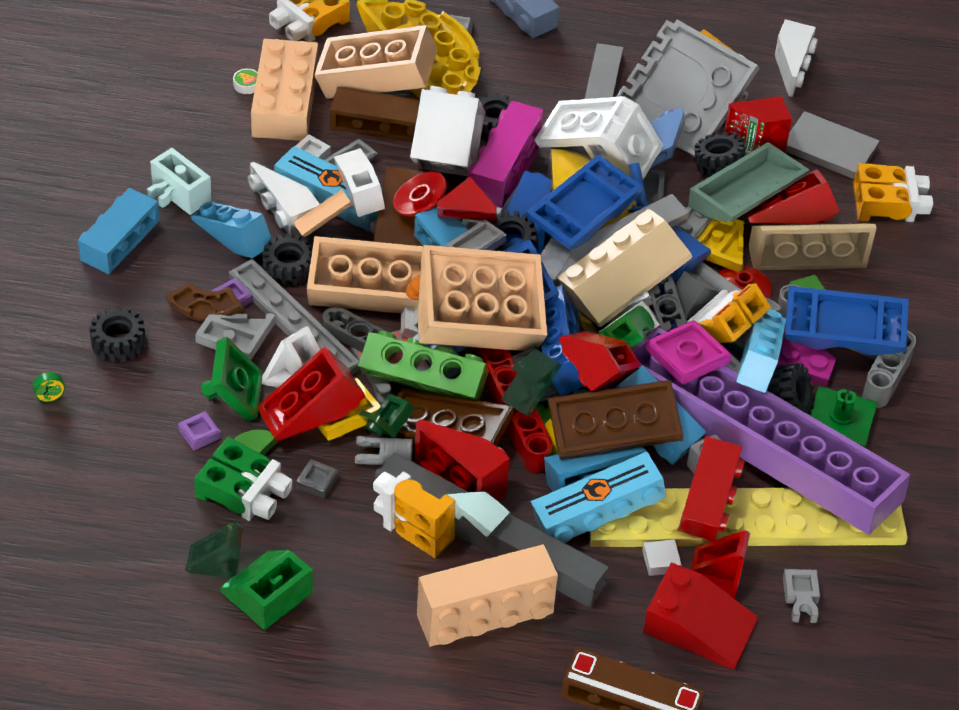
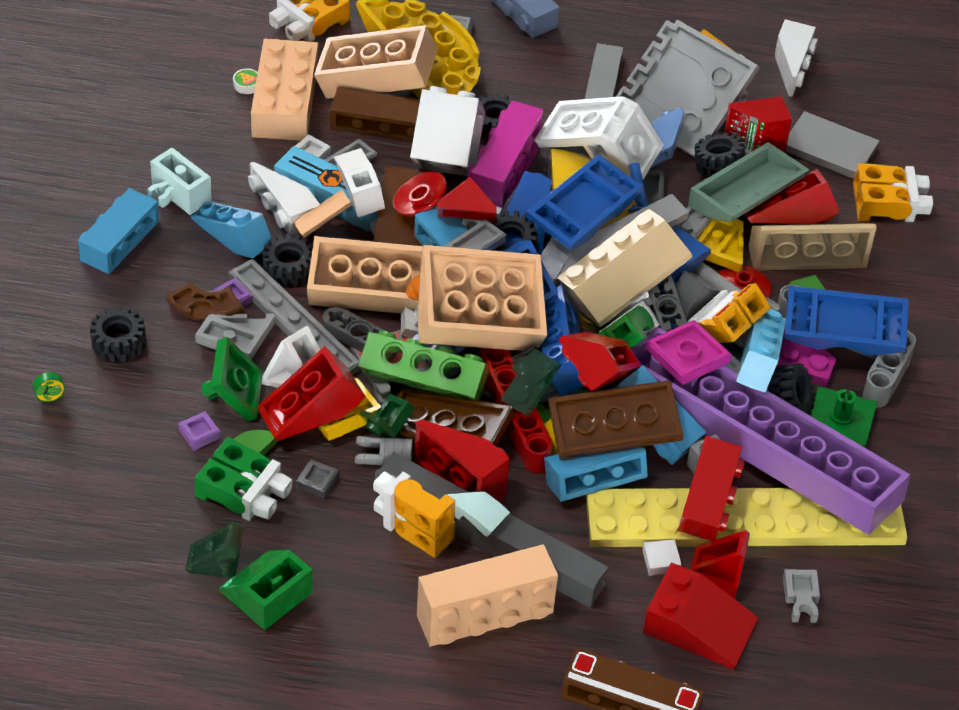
medium azure brick [531,452,666,543] -> none

